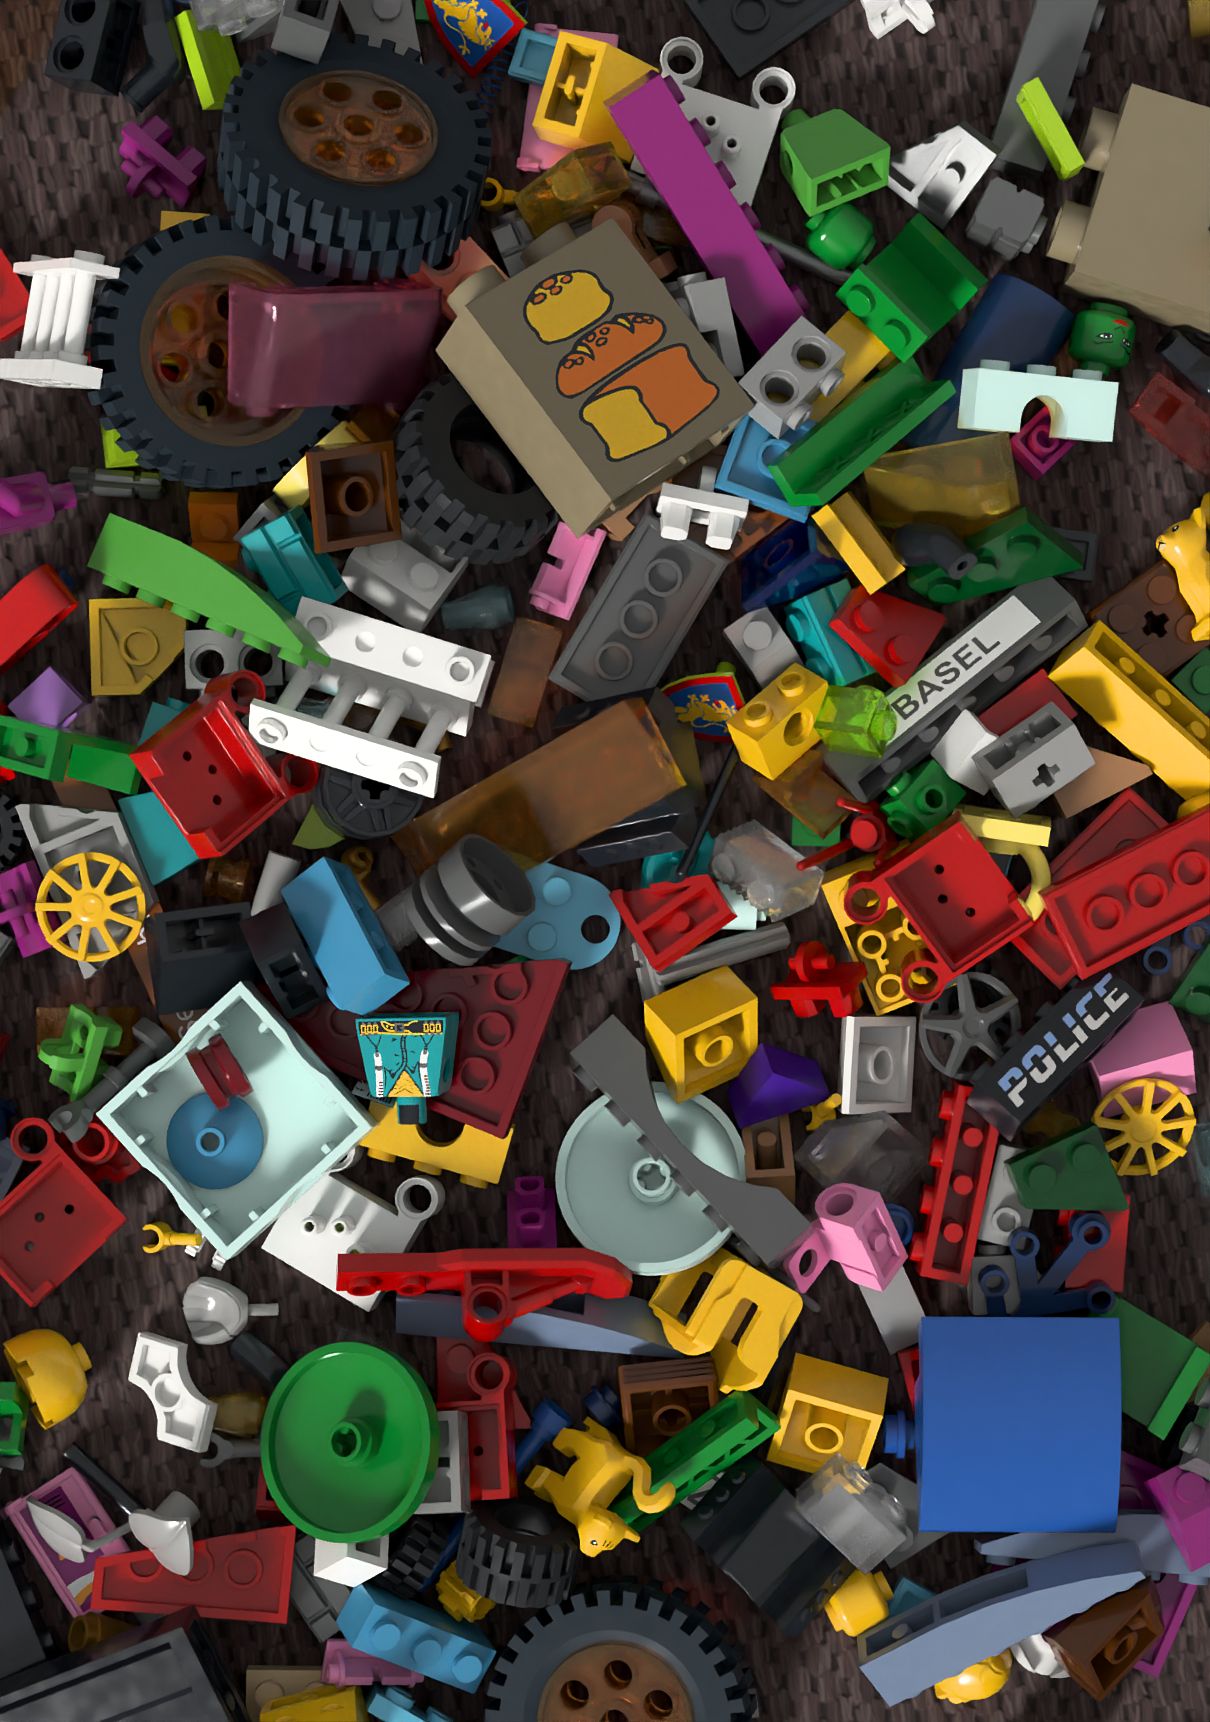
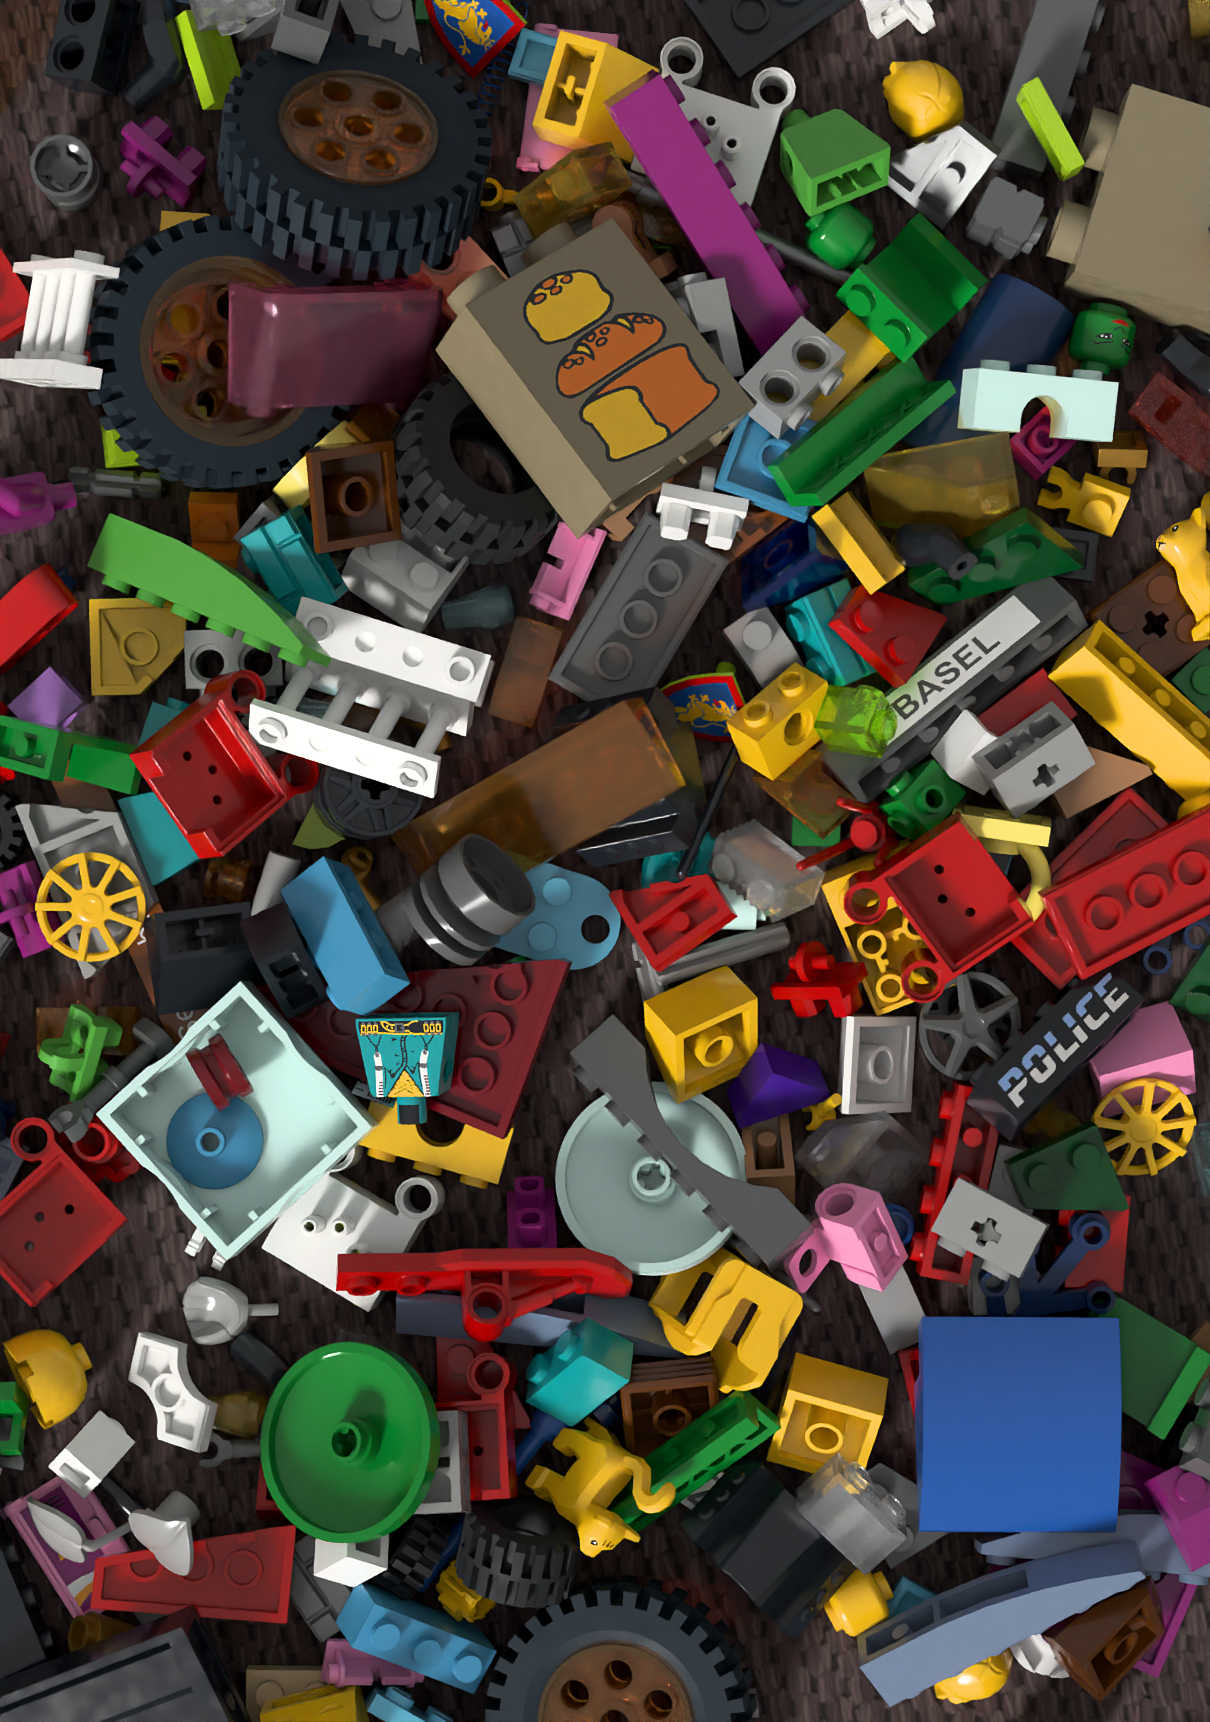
yellow hand [142,1221,203,1253] -> none
blue plate [882,1410,915,1458] -> none
none -> dark grey wheel [30,134,104,211]
none -> white brick [48,1410,135,1499]
none -> teal brick [525,1317,634,1427]
none -> yellow hair [882,60,964,143]
none -> light grey brick [931,1178,1050,1281]
none -> yellow plate [1037,466,1131,537]
none -> pearl gold tile [1092,430,1148,484]

